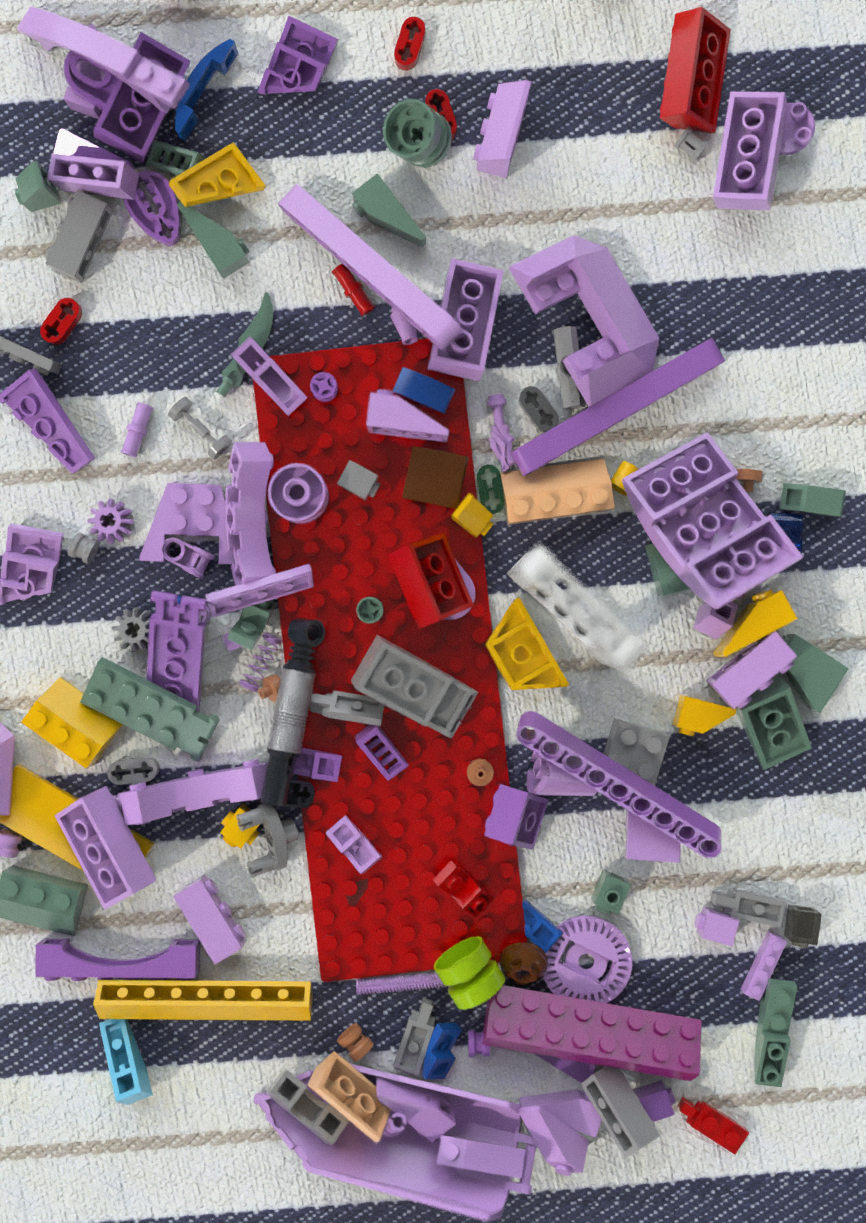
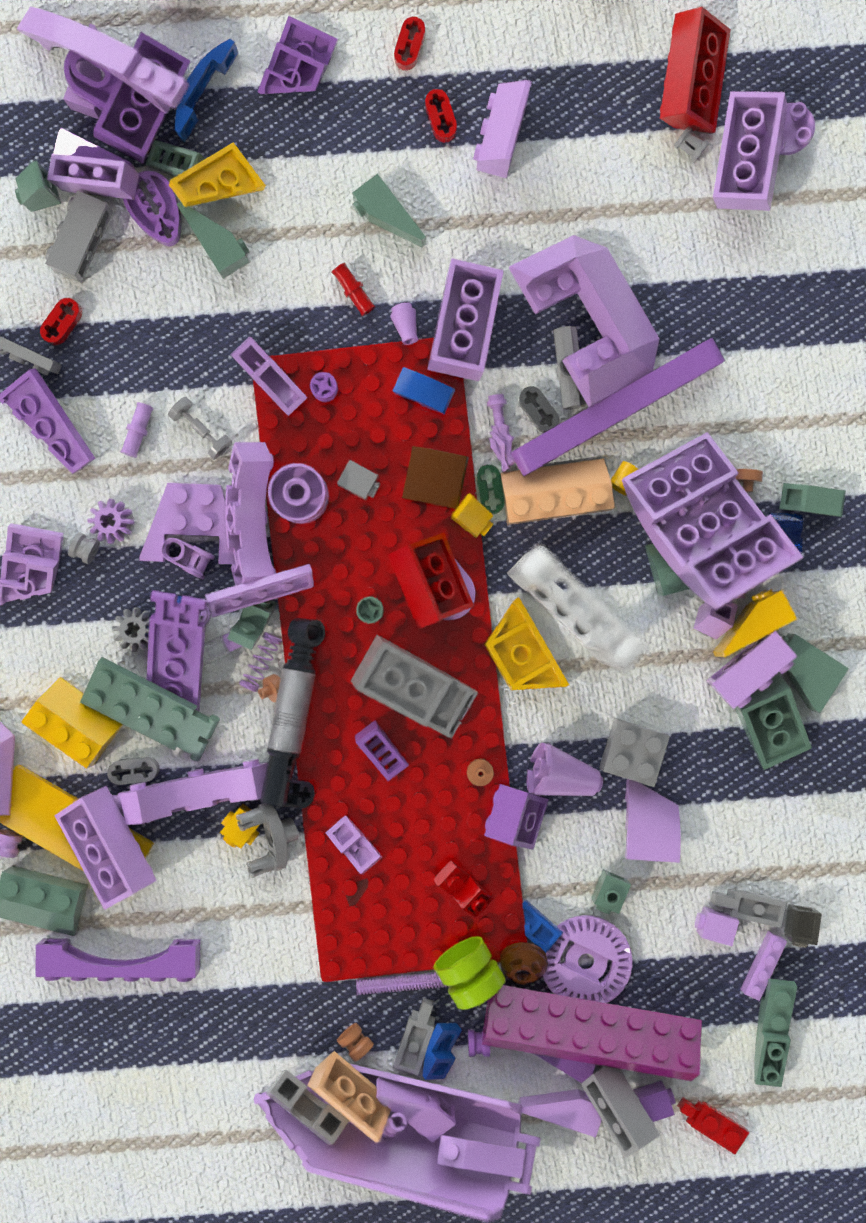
yellow brick [93,980,313,1021] -> none
medium azure slope [99,1019,153,1105] -> none
lavender brick [173,875,246,965] -> none
sand green sword [216,292,273,398] -> none
lavender beam [278,184,462,350] -> none
medium lavender slope [293,748,342,782] -> none
light grey hinge [310,690,385,726] -> none
lavender slope [366,390,449,443] -> none
sand green wheel [383,99,452,168] -> none
medium lavender beam [516,711,722,858] -> none
lavender slope [518,1106,589,1176] -> none
yellow slope [672,695,737,736] -> none

